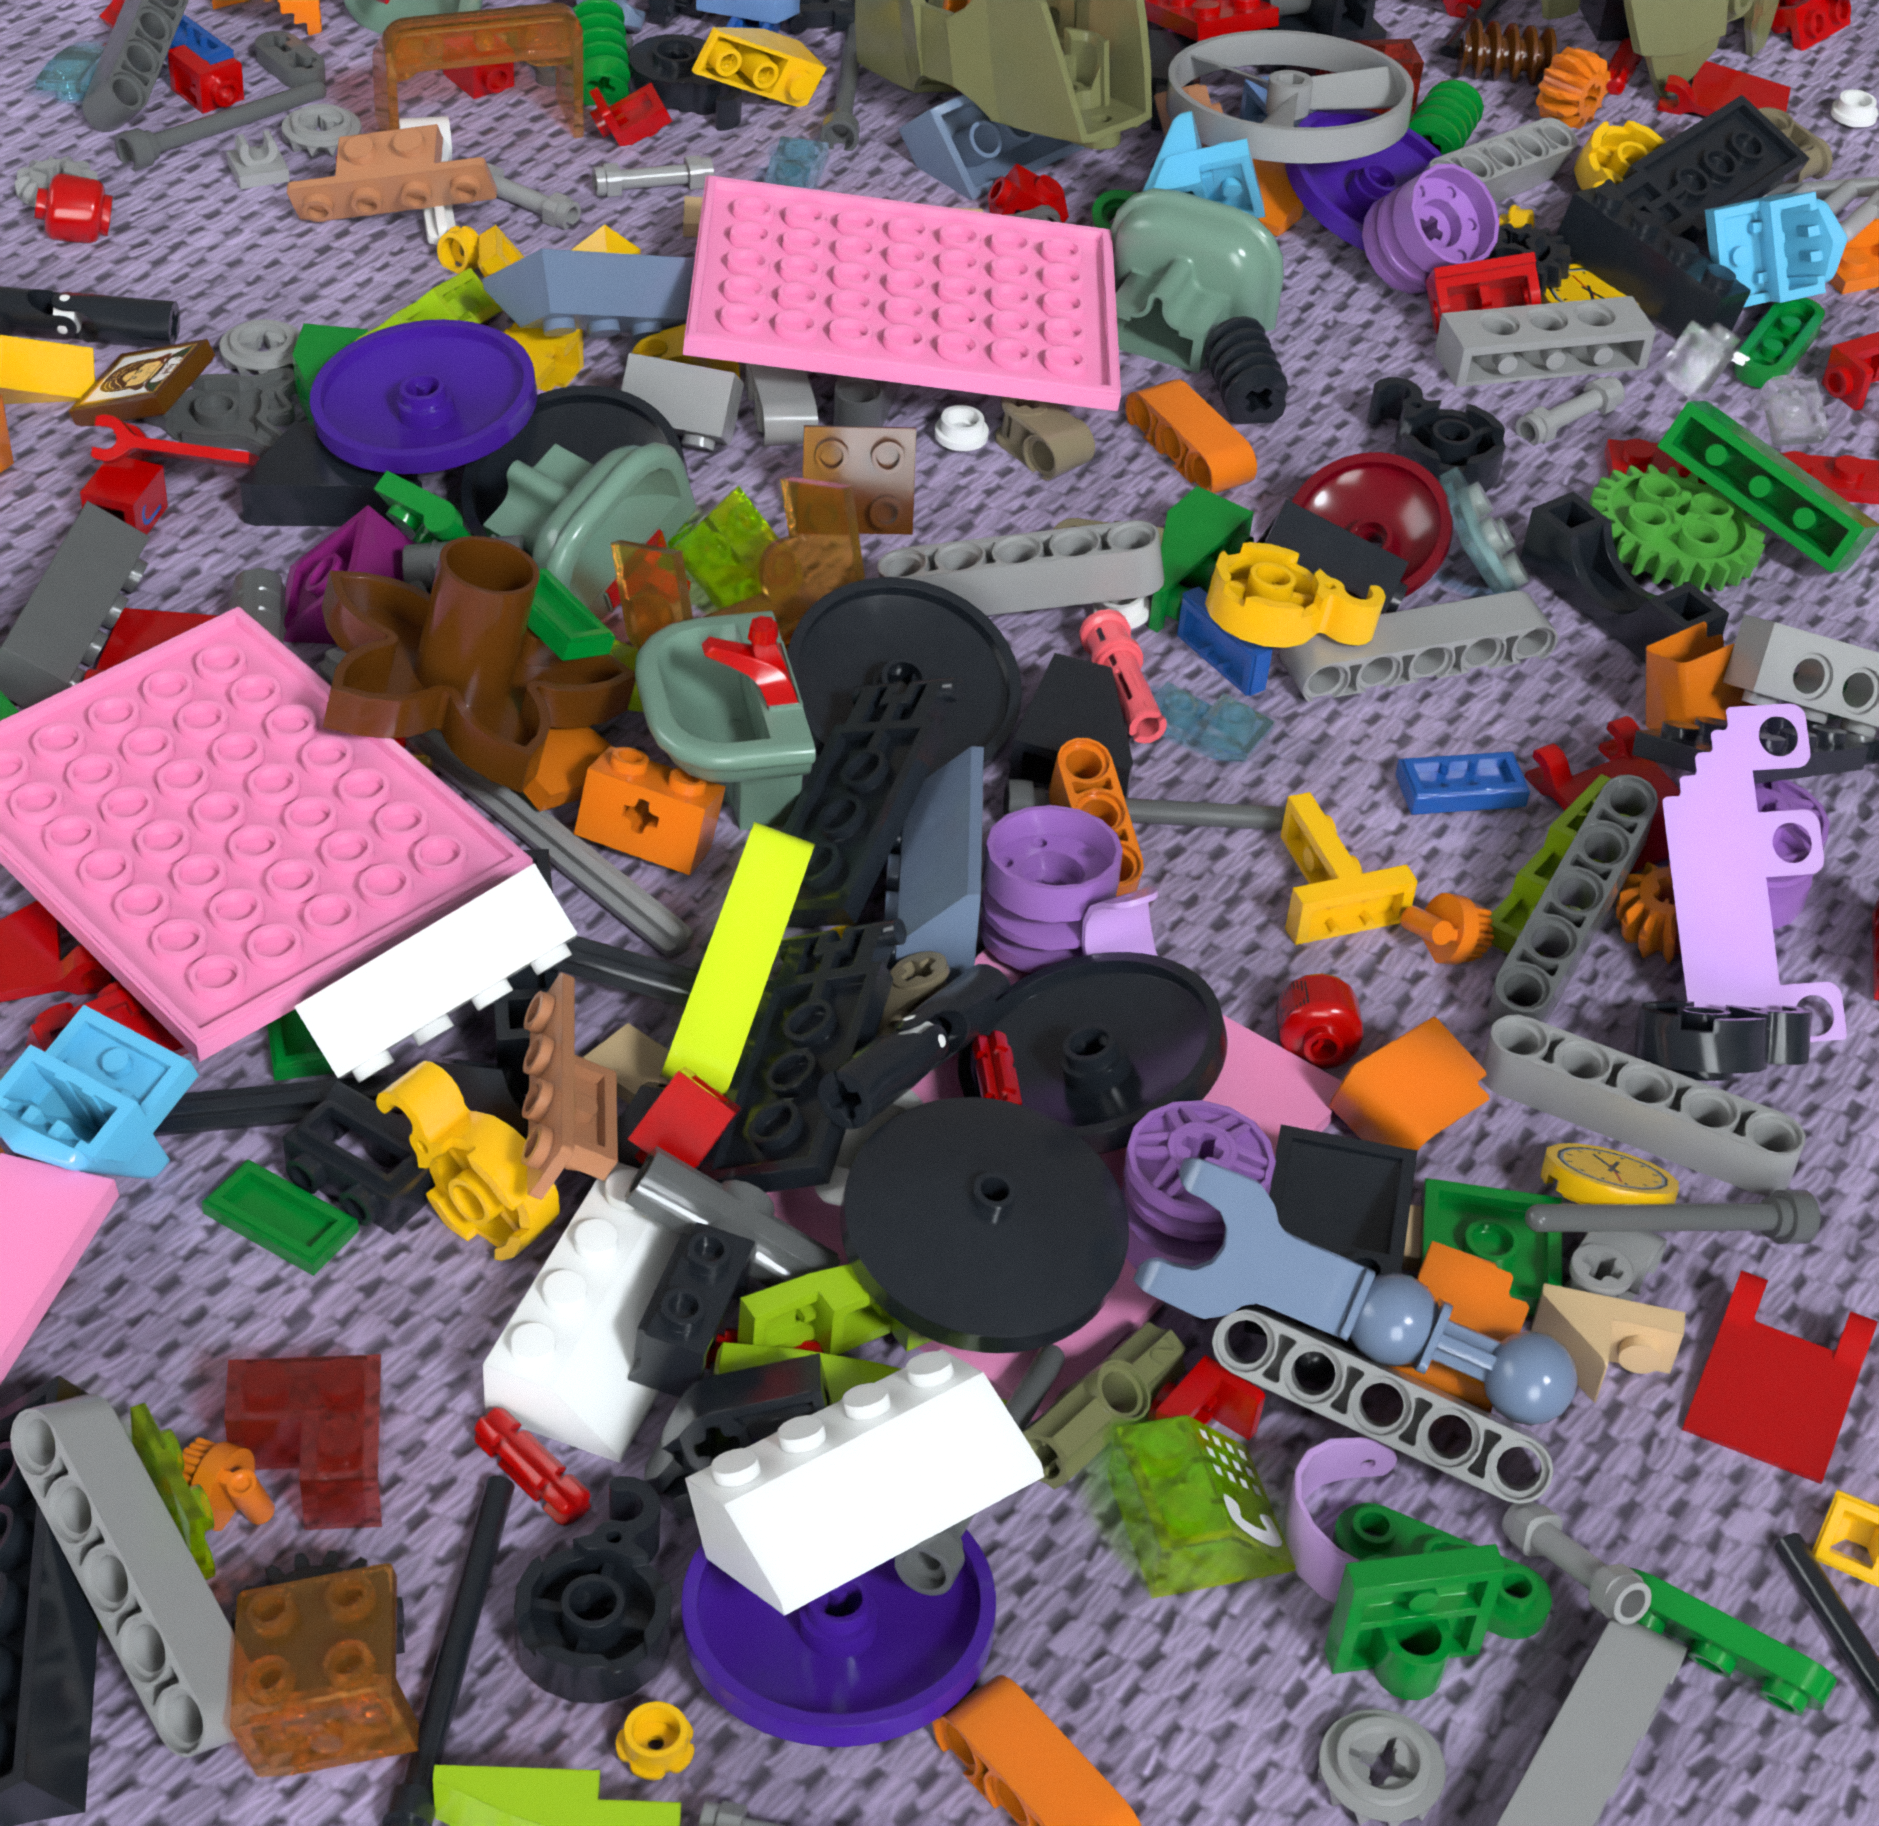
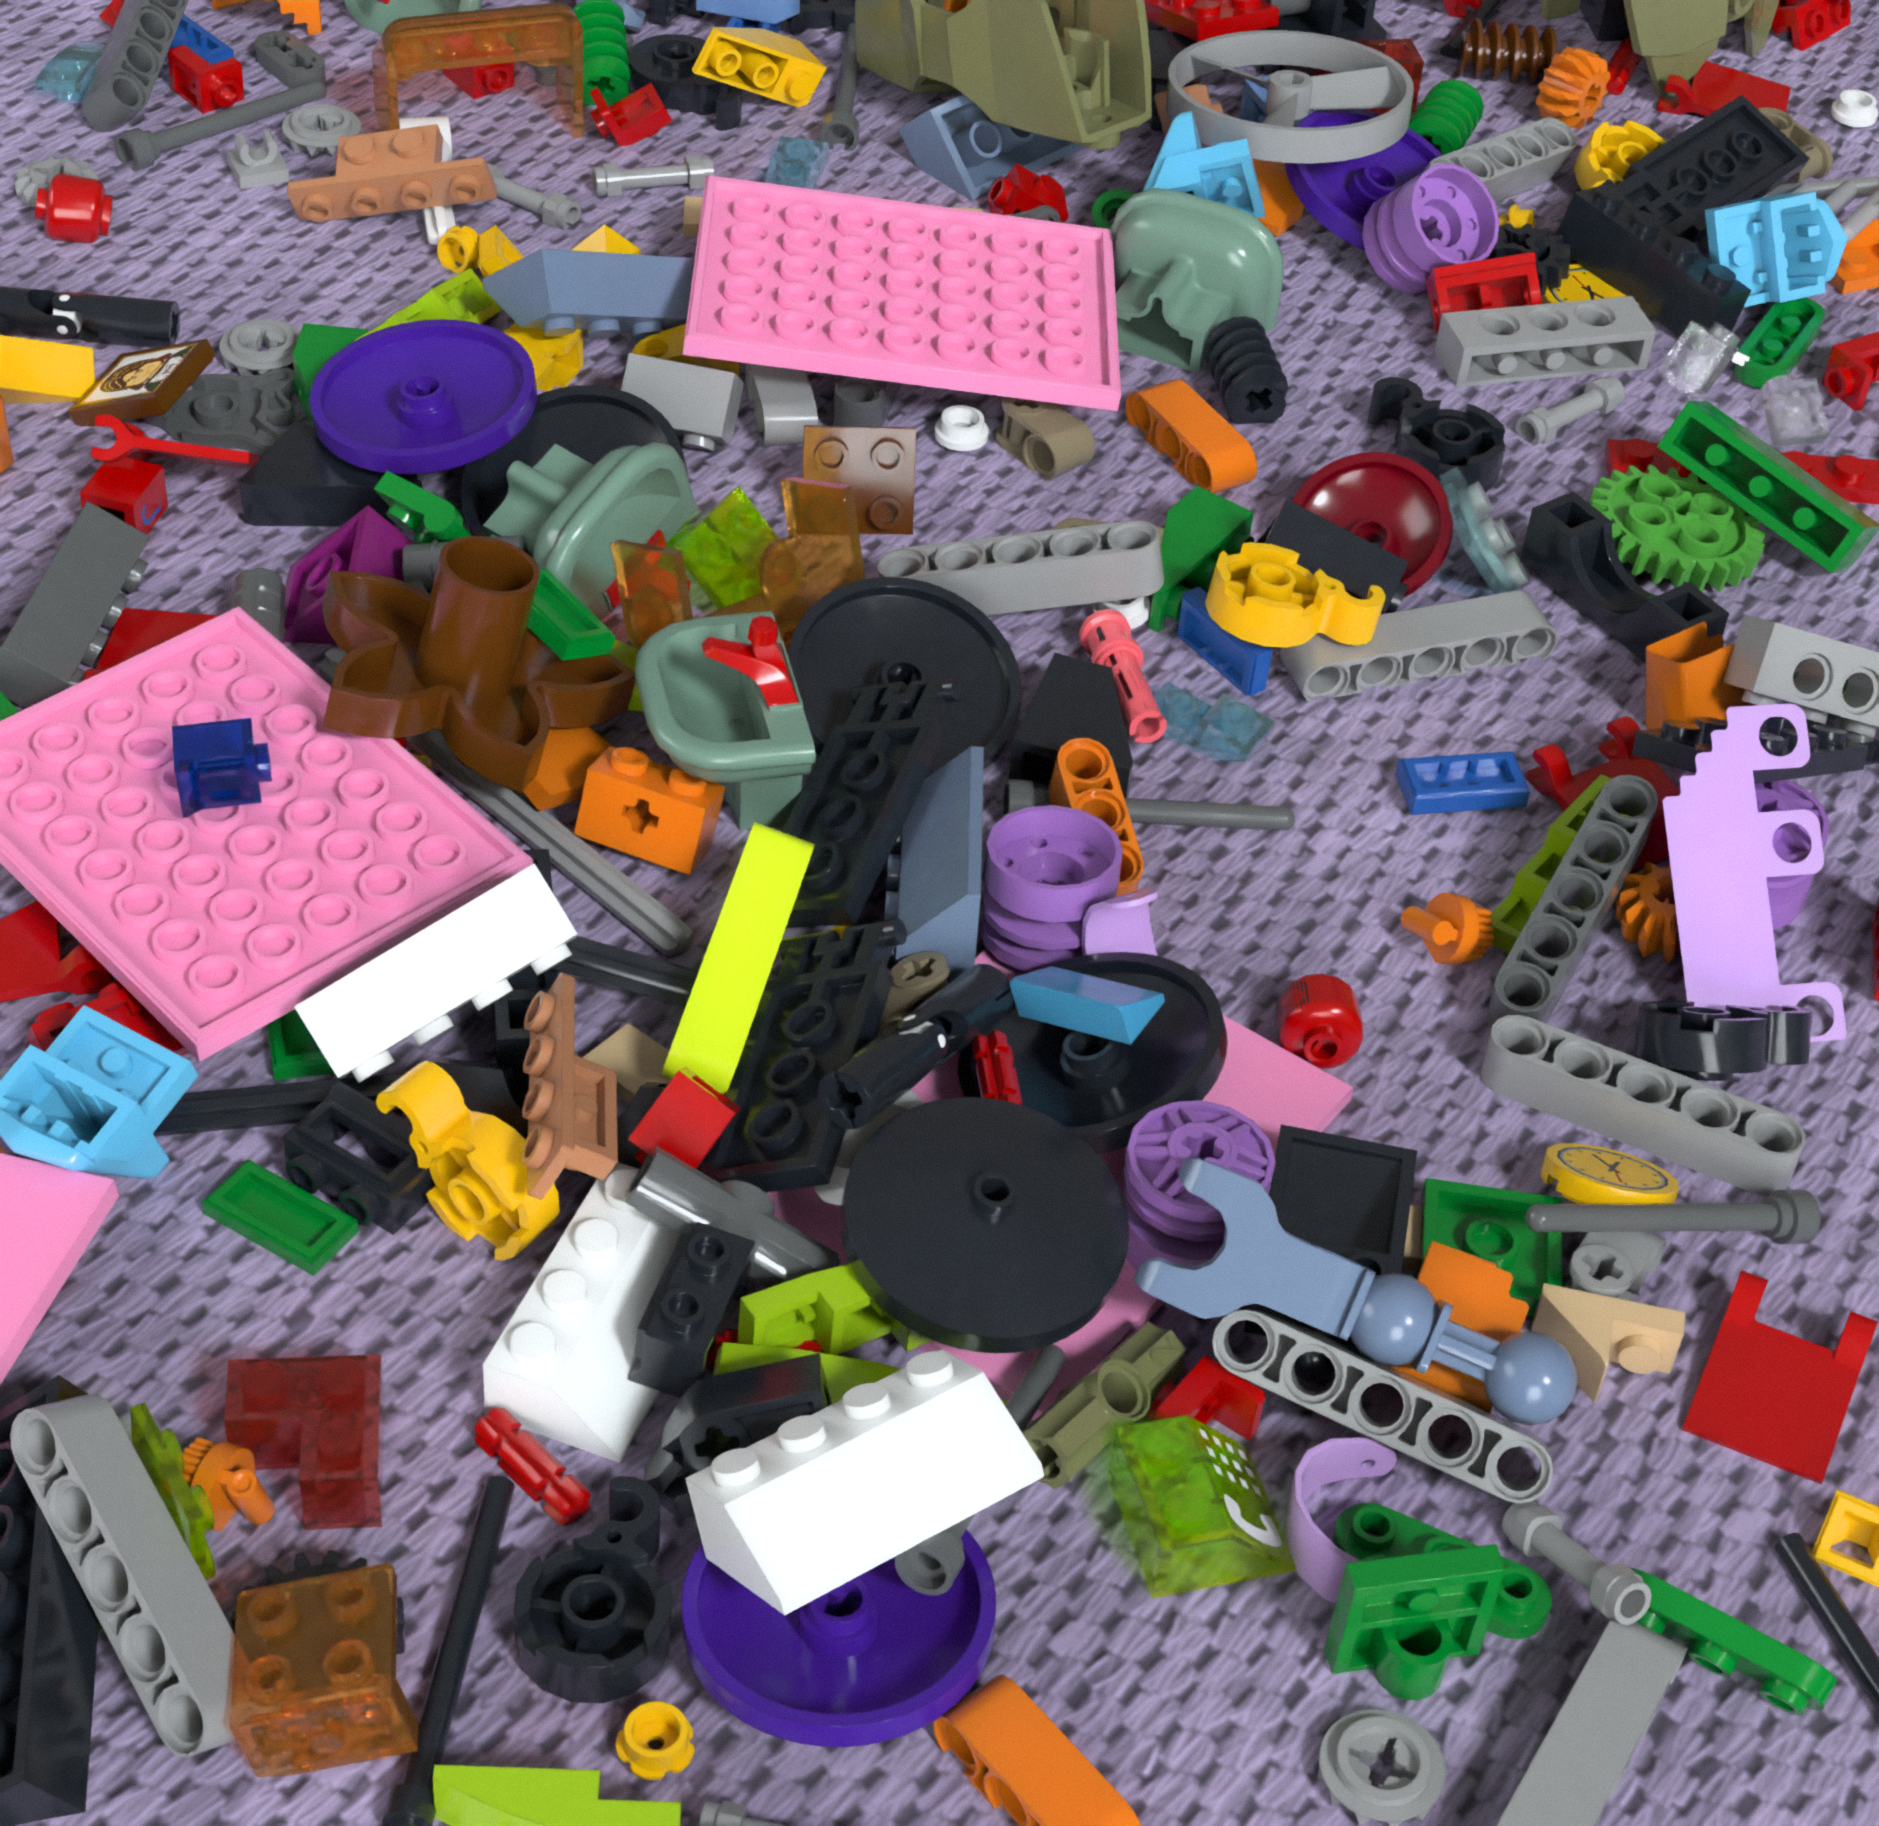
yellow bracket [1280,792,1418,945] -> none
orange piece [1329,1016,1489,1151] -> none
none -> clear blue window [172,718,272,818]
none -> dark azure slope [1009,966,1165,1045]

